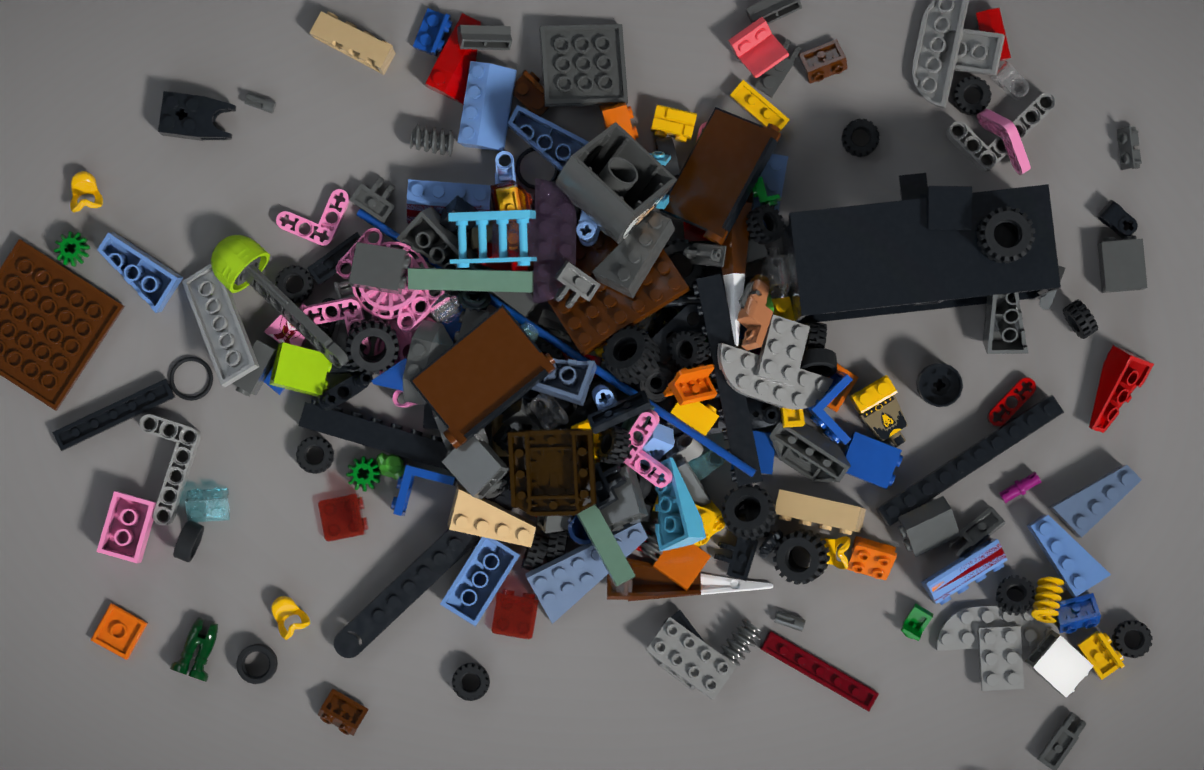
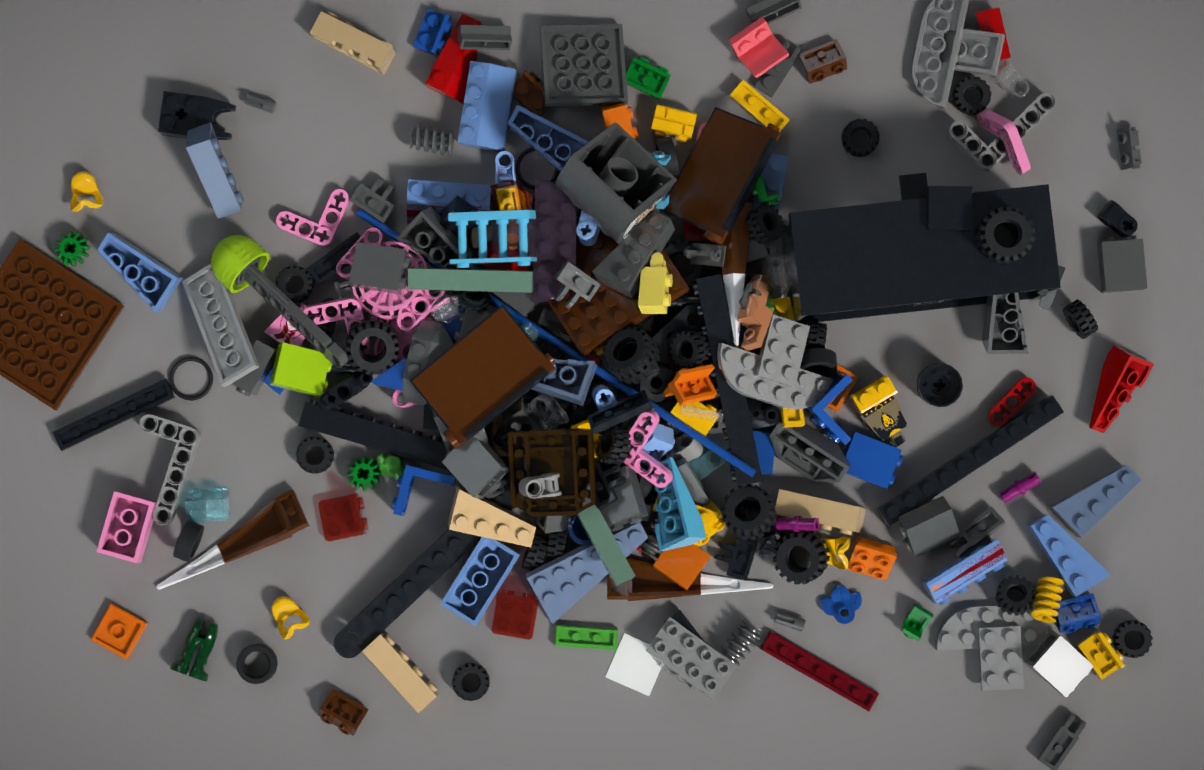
none -> reddish brown plate [156,489,310,589]
none -> sand blue wedge [186,122,244,218]
none -> tan brick [362,633,438,713]
none -> light grey piece [519,473,562,499]
none -> bright green tile [554,625,618,650]
none -> white sticker [605,633,661,696]
none -> green bracket [626,57,671,100]
none -> light yellow hinge [638,252,673,314]
none -> clear tile [680,405,724,422]
none -> magenta pin [776,516,820,532]
none -> blue plate [820,583,862,624]

